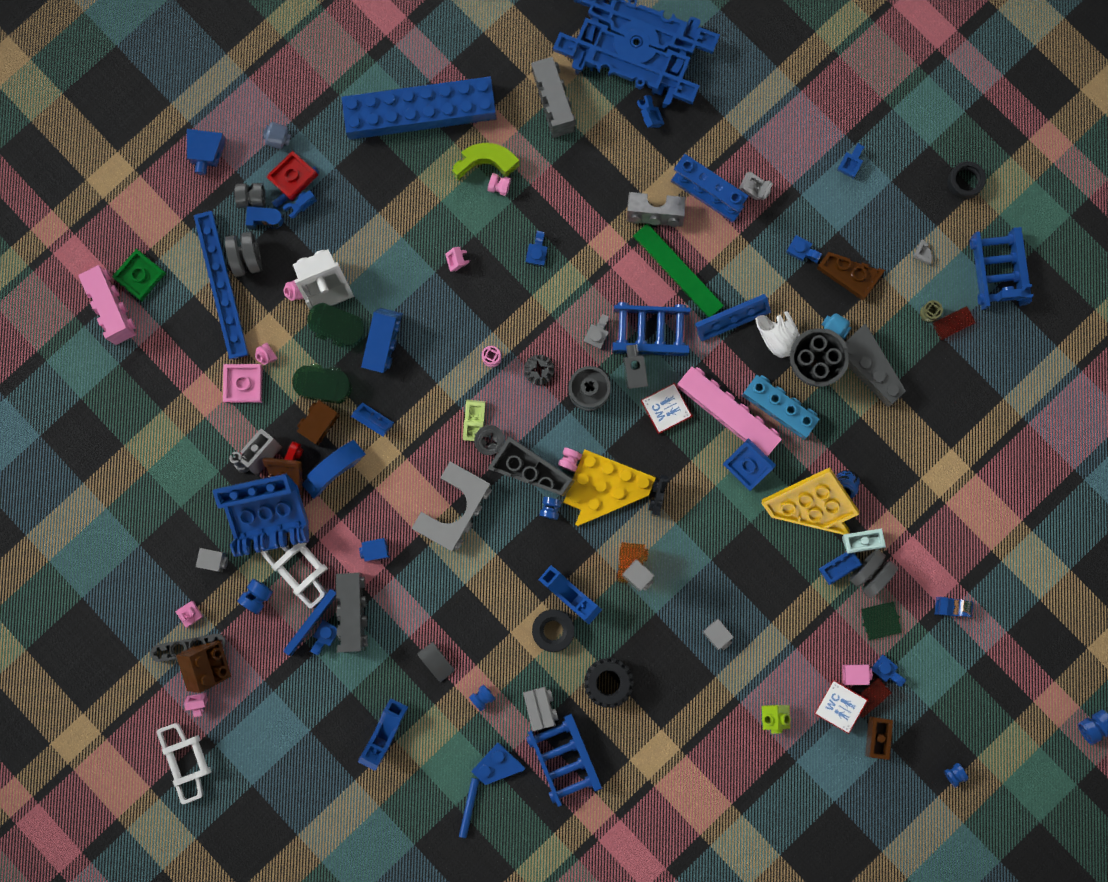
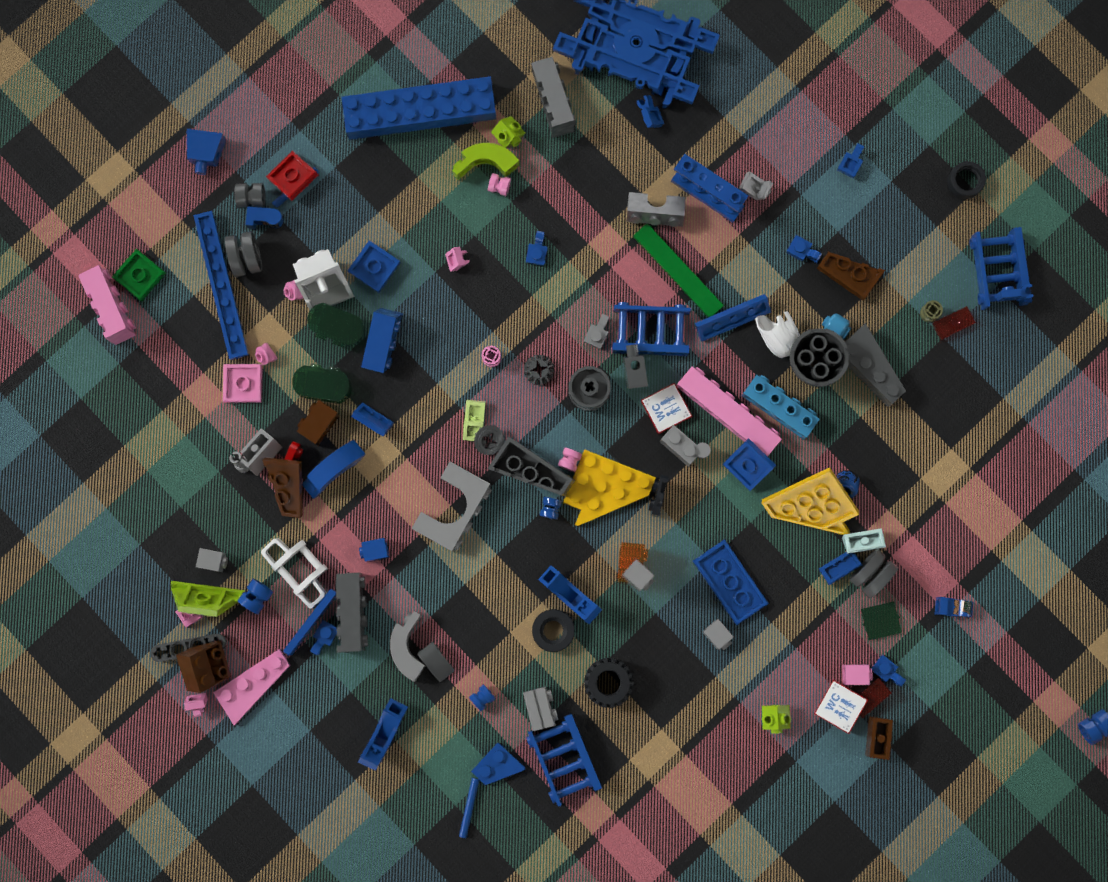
white bar [157,723,212,804] -> none
blue slope [212,474,309,557] -> none
sand blue head [262,122,291,149] -> none
blue plate [283,190,317,219] -> none
light grey tile [913,240,933,265] -> none
blue wheel [944,763,969,788] -> none
none -> lime wing [171,581,245,617]
none -> bright pink wing [213,649,291,725]
none -> blue plate [347,240,401,293]
none -> light grey arch [390,611,426,682]
none -> lime brick [491,116,525,148]
none -> light grey hinge [660,425,711,467]
none -> blue tile [693,539,769,625]

